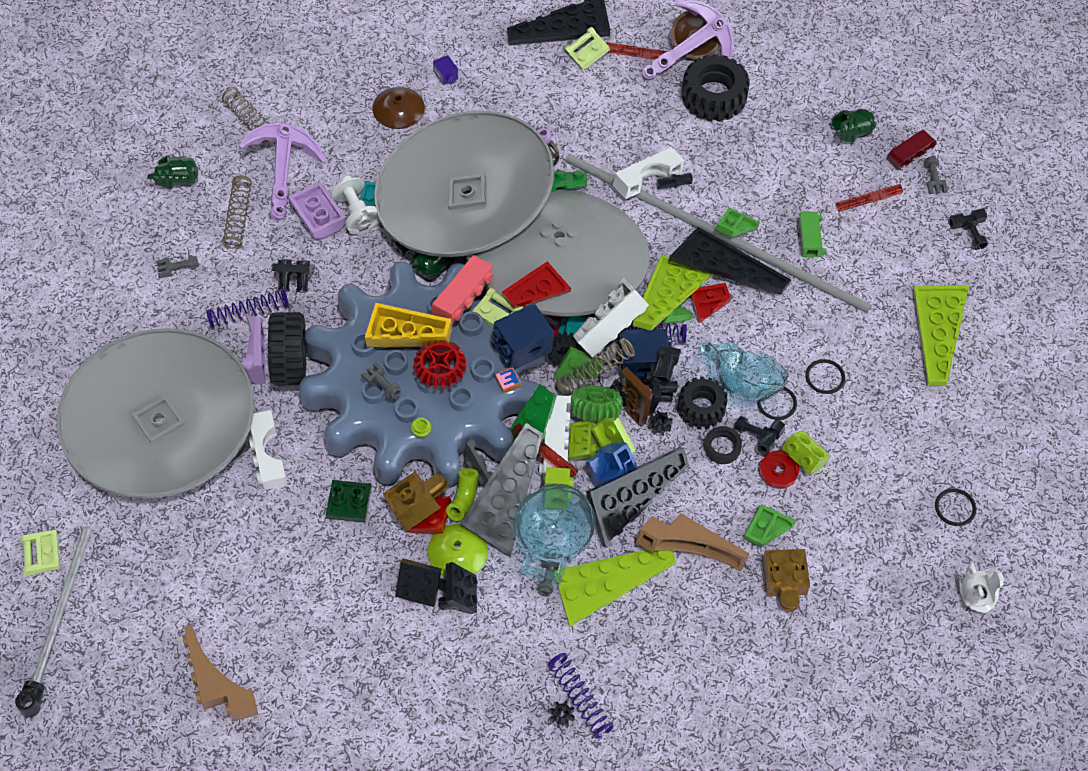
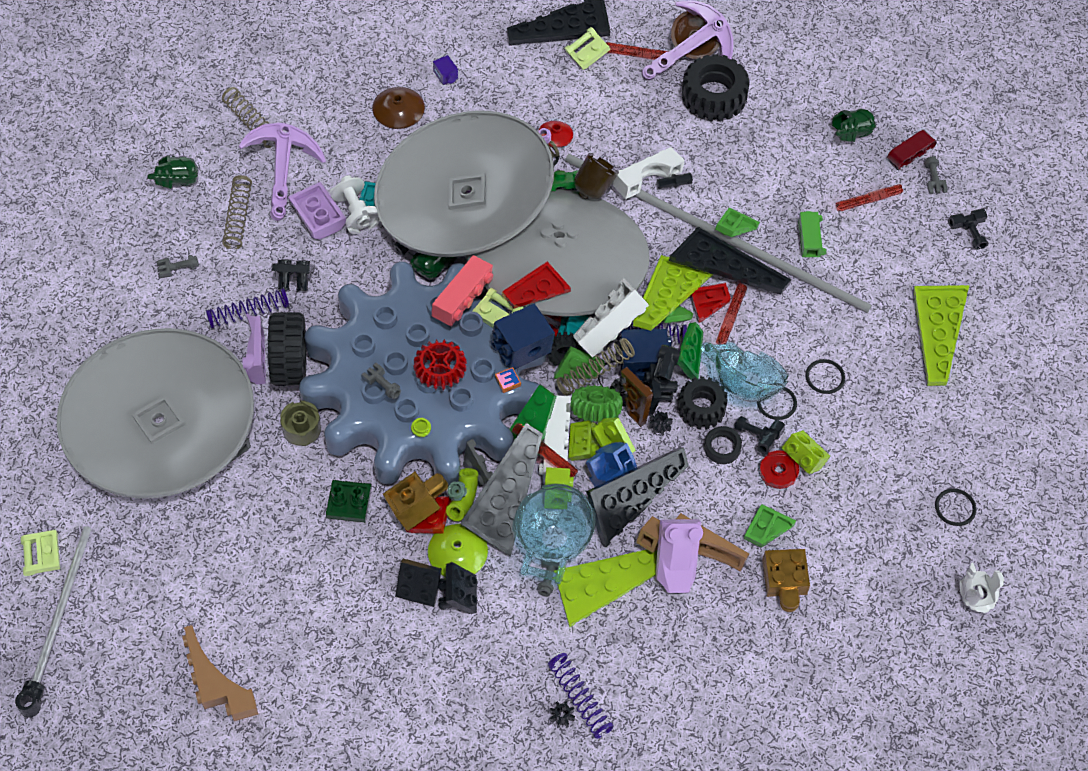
white arch [248,410,287,490] -> none
yellow wedge [365,303,453,347] -> none
none -> olive brick [280,401,321,446]
none -> sand green plate [448,481,467,501]
none -> red dish [539,120,573,147]
none -> dark brown cylinder [574,153,619,199]
none -> lavender slope [655,519,703,593]
none -> green wing [677,322,704,380]
none -> clear red axle [716,283,747,346]

